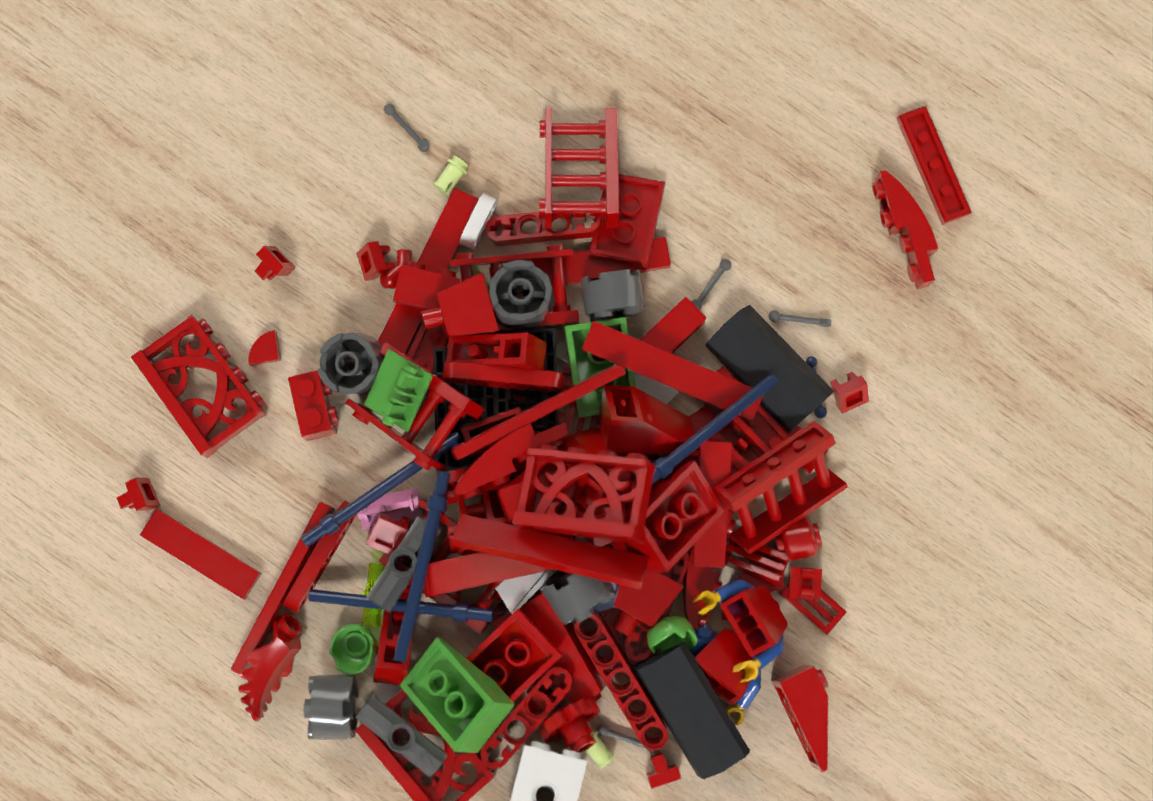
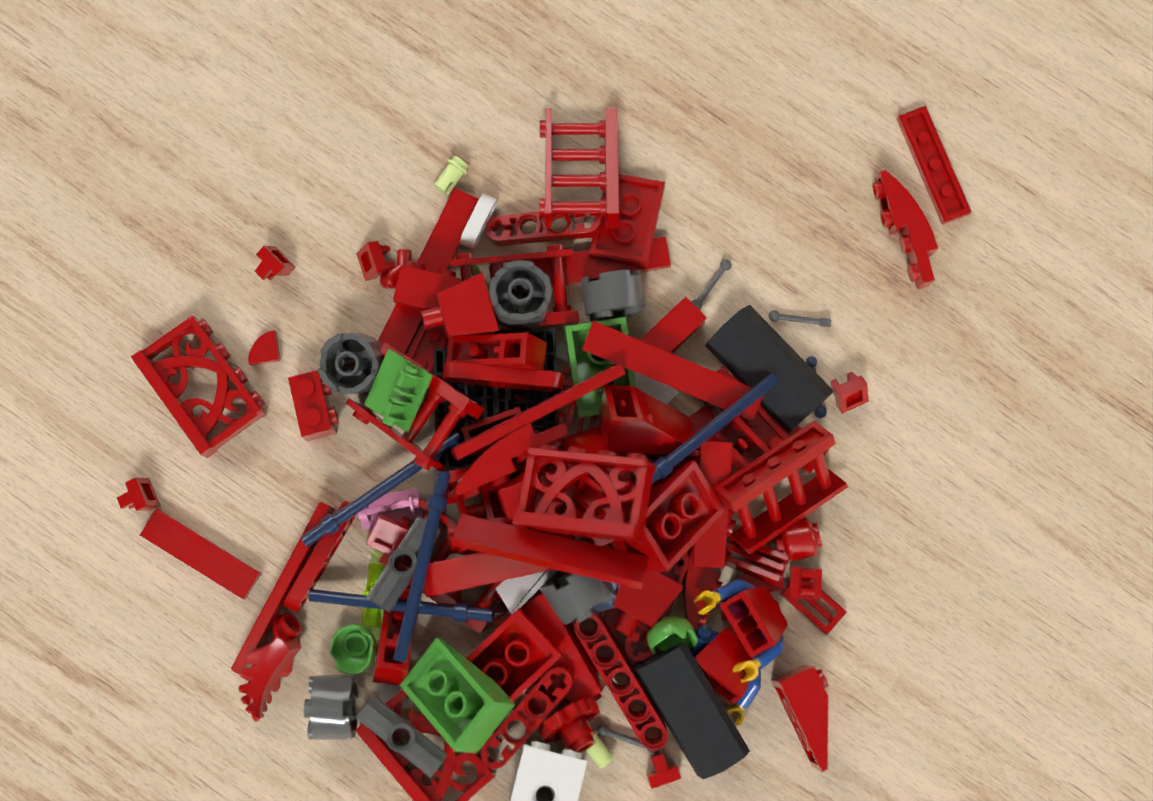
dark grey hinge [383,104,430,152] -> none

